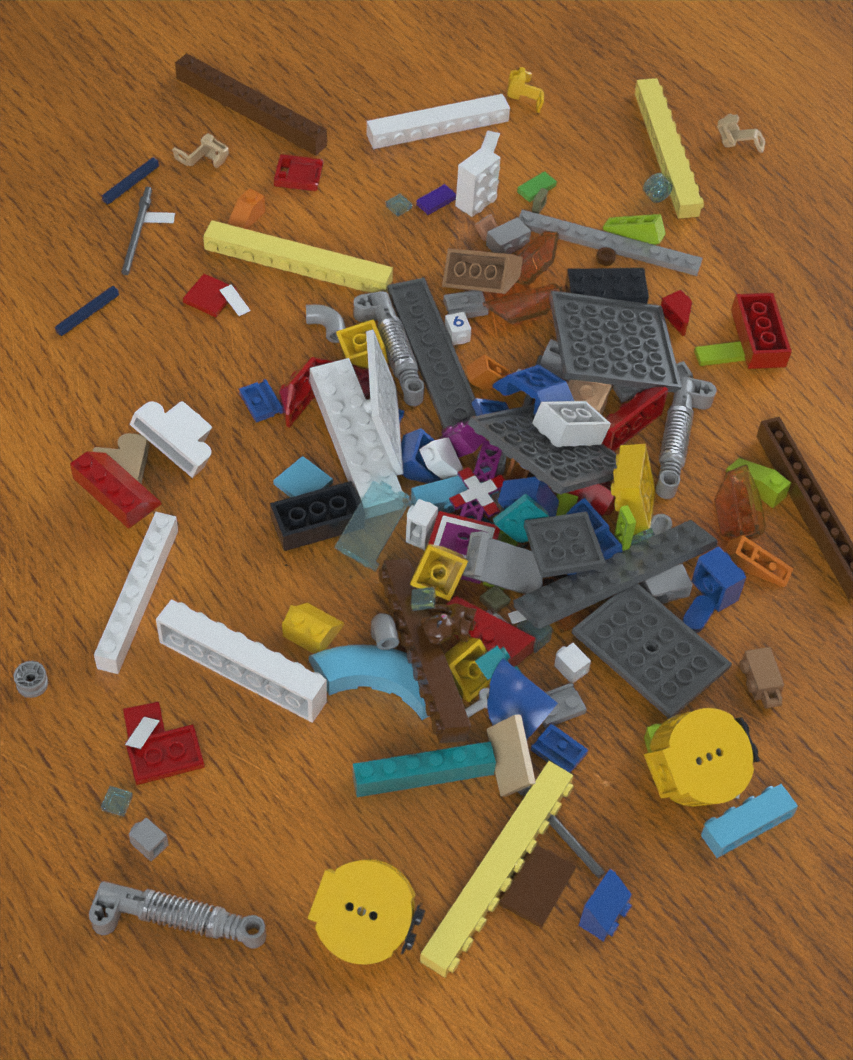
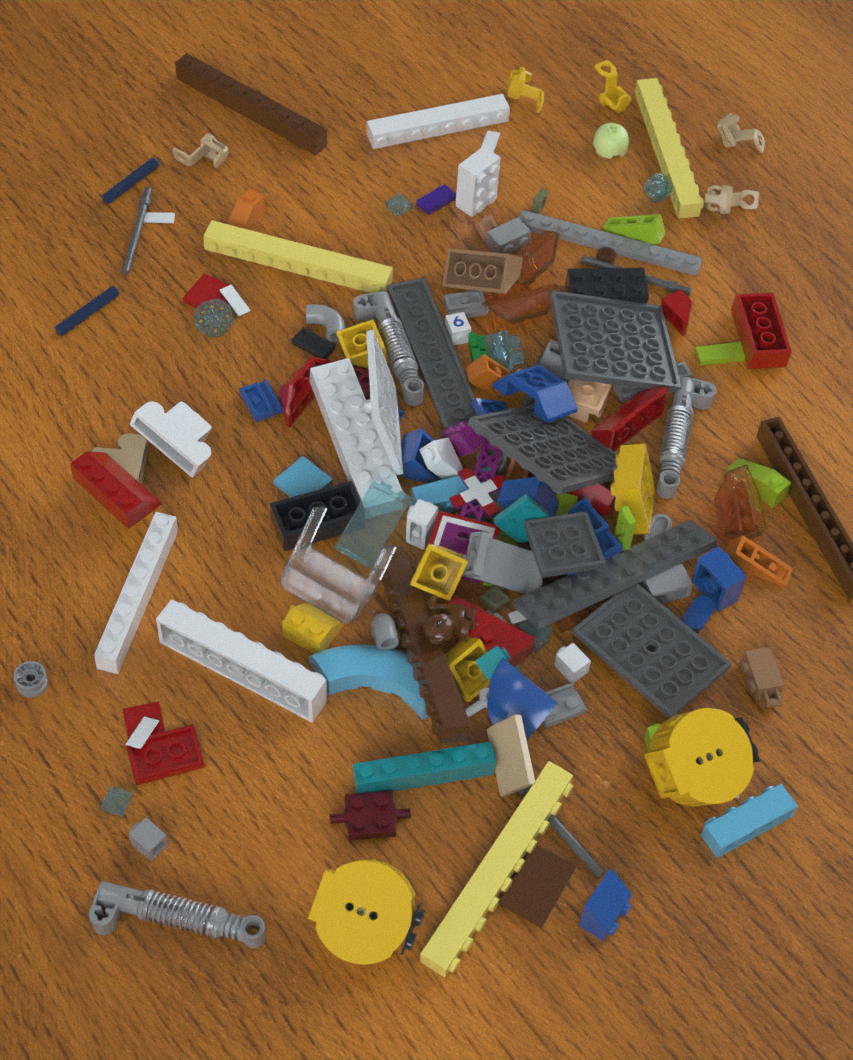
red container [274,154,324,191] -> none
clear light blue tile [411,587,436,611] -> none
bright green tile [517,171,557,202] -> none
blue plate [531,723,588,773] -> none
white brick [532,401,611,447] -> none
clear light blue tile [630,528,655,547] -> none
none -> clear light blue tile [194,299,234,337]
none -> clear windscreen [281,506,396,623]
none -> black tile [291,327,335,359]
none -> dark red plate [330,791,411,840]
none -> clear light blue hips [468,330,524,371]
none -> dark grey bar [581,256,692,296]
none -> yellowish green cylinder [592,123,629,159]
none -> yellow piece [595,60,631,113]
none -> tan piece [704,185,760,214]

